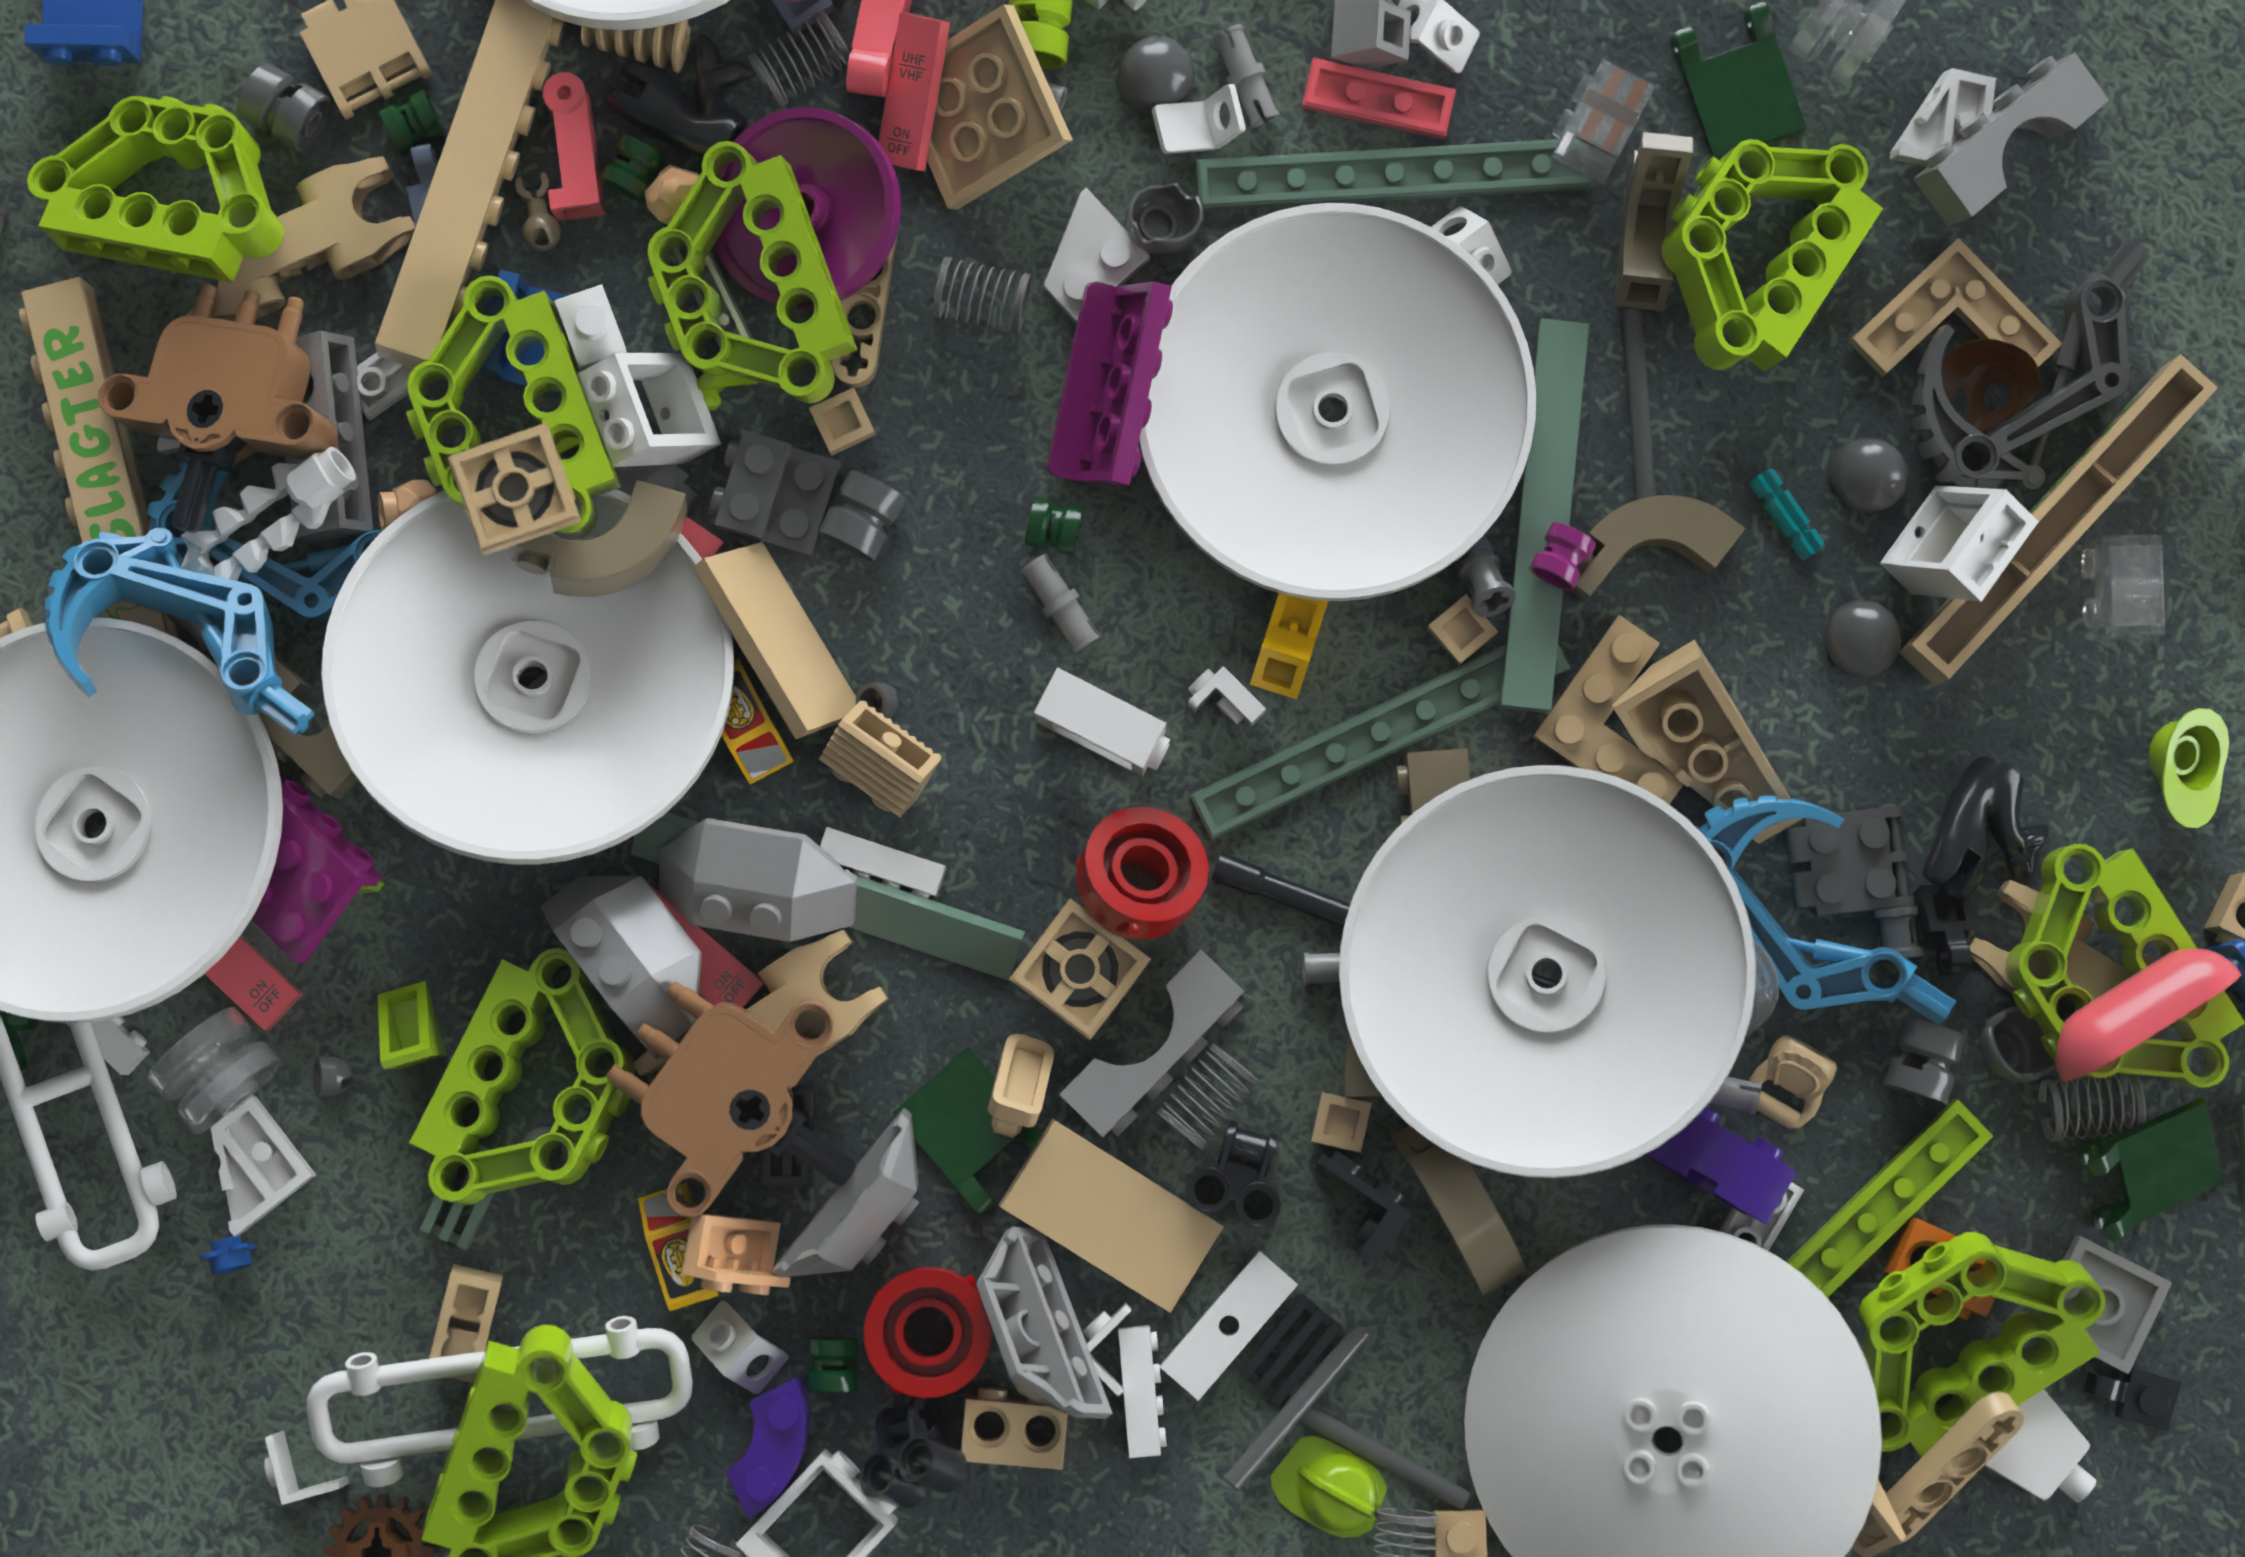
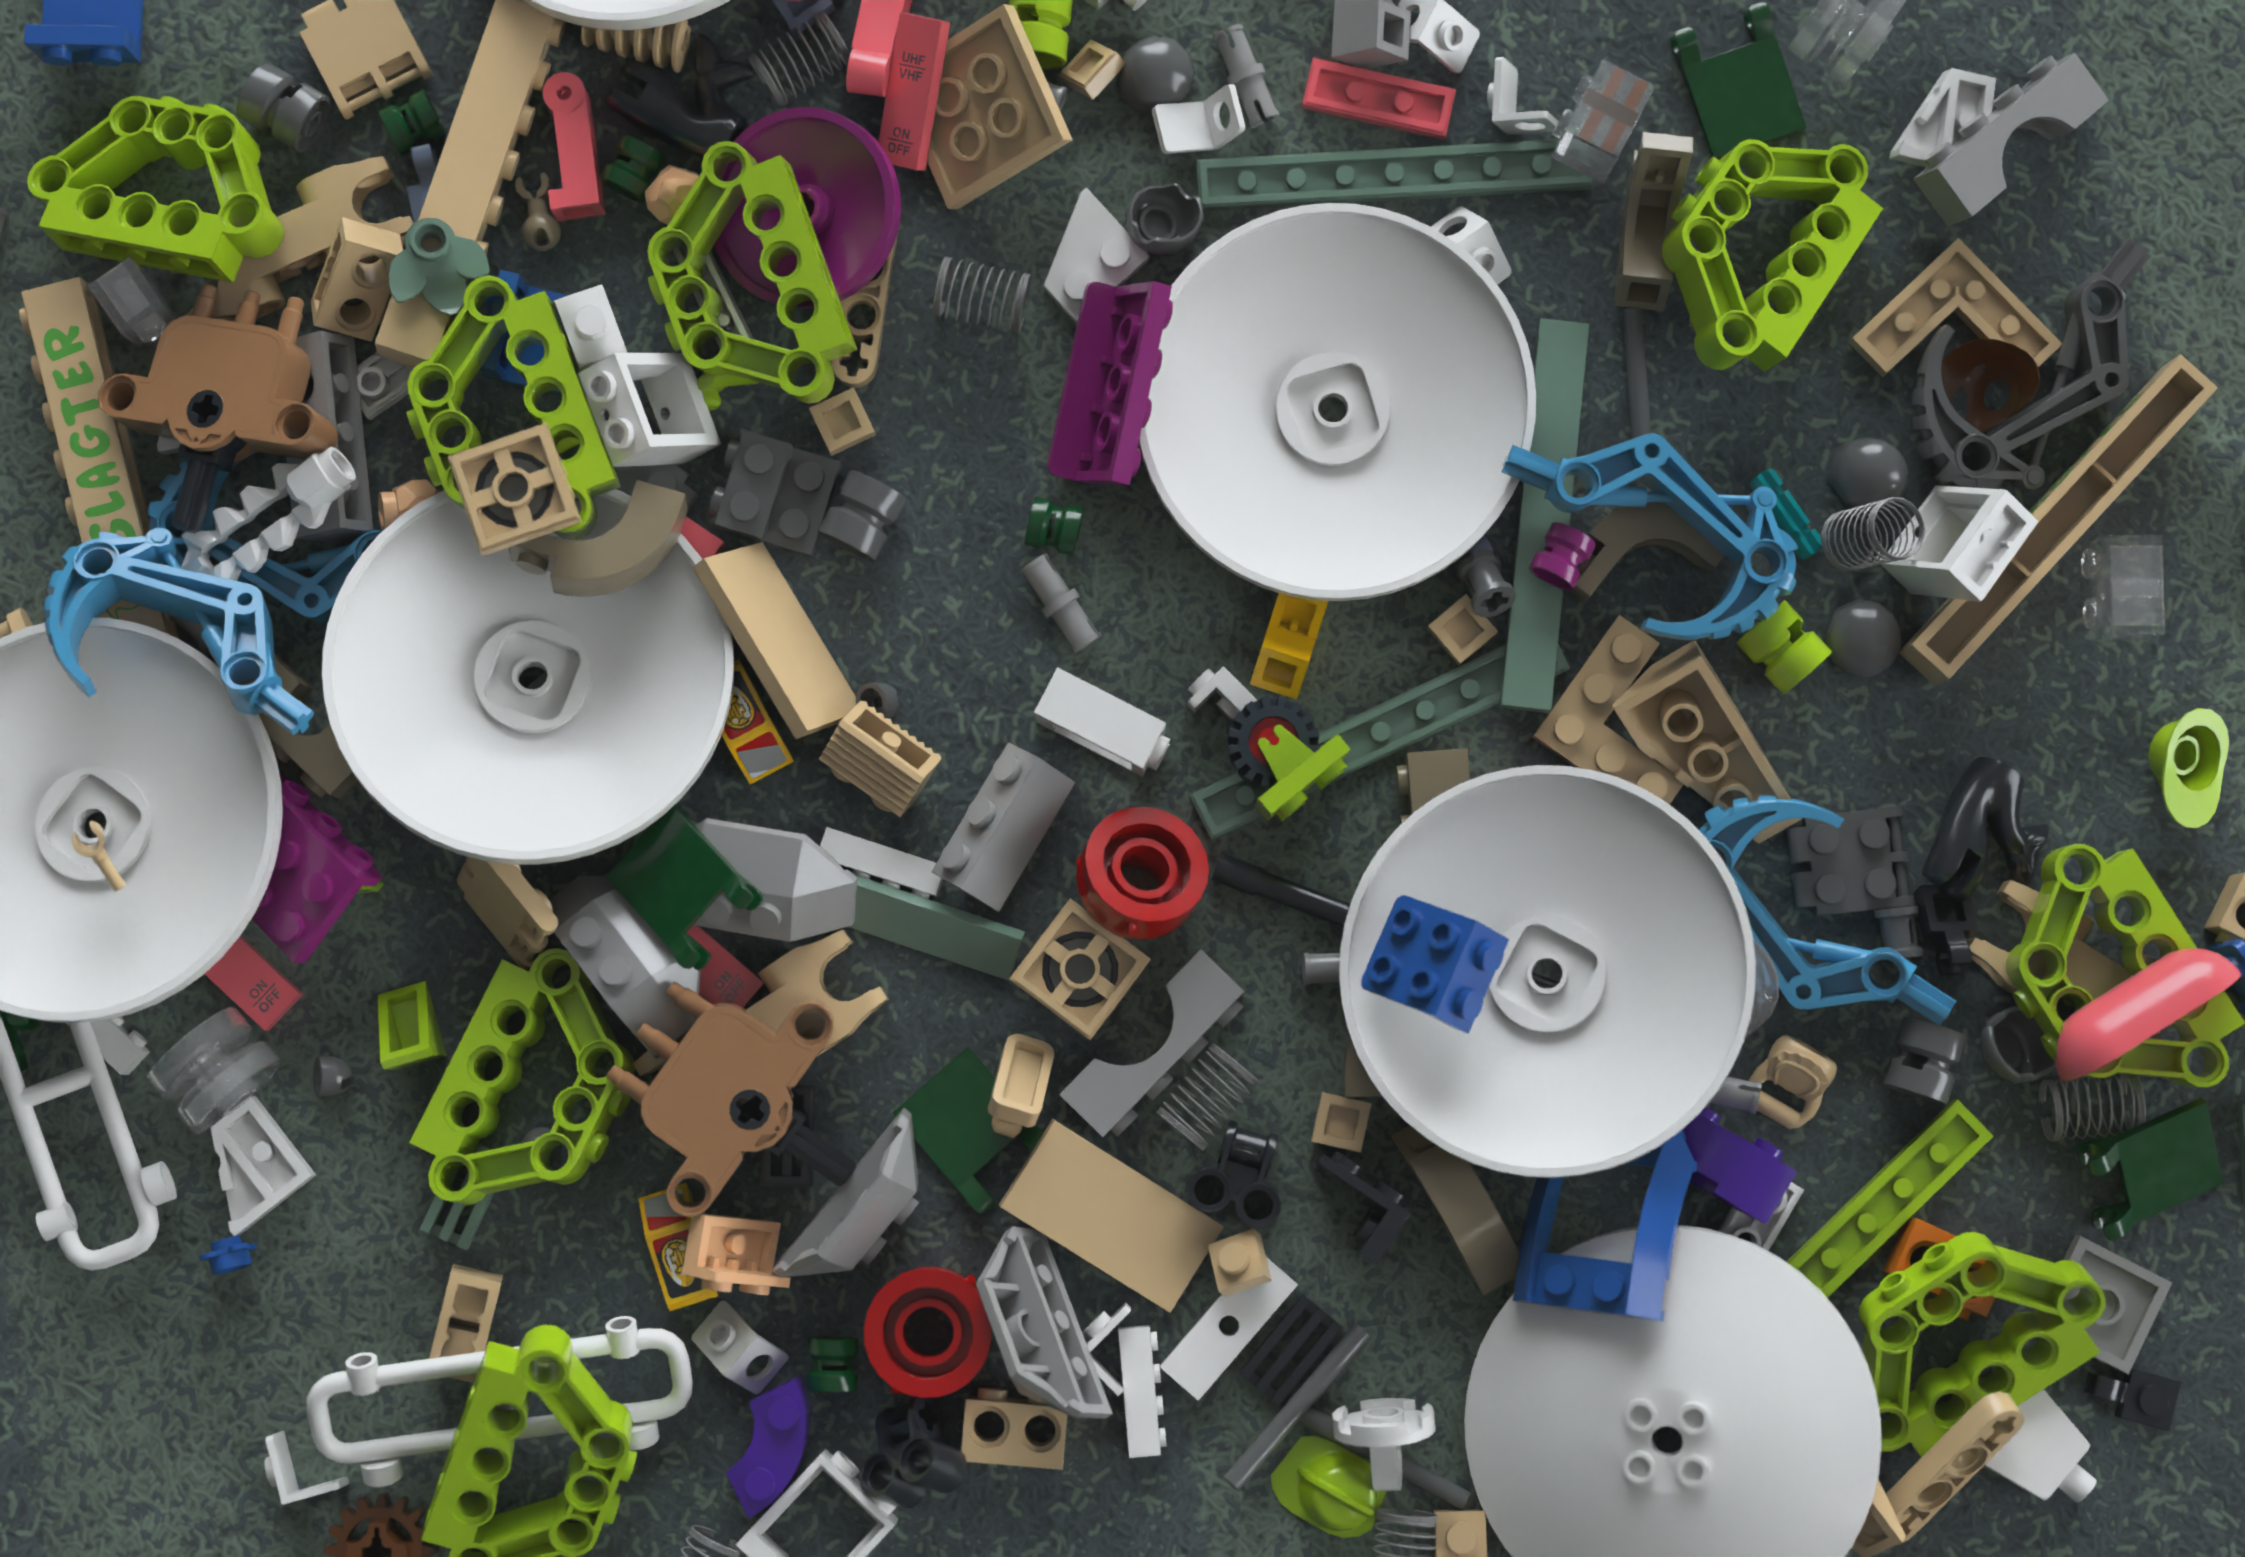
none -> tan hand [73,821,126,892]
none -> clear brick [88,257,182,355]
none -> tan brick [310,217,403,342]
none -> sand green plate [389,218,490,316]
none -> tan plate [457,857,558,970]
none -> dark green flag [606,804,764,971]
none -> light grey brick [931,742,1075,912]
none -> tan tile [1059,40,1125,100]
none -> tan plate [1207,1228,1272,1297]
none -> plate [1227,696,1351,822]
none -> white tile [1332,1398,1435,1491]
none -> blue bracket [1361,895,1509,1034]
none -> white bracket [1487,57,1561,135]
none -> dark azure piece [1501,433,1798,640]
none -> blue wedge [1513,1129,1697,1322]
none -> lime wheel [1736,600,1832,695]
none -> light grey piece [1821,497,1924,571]

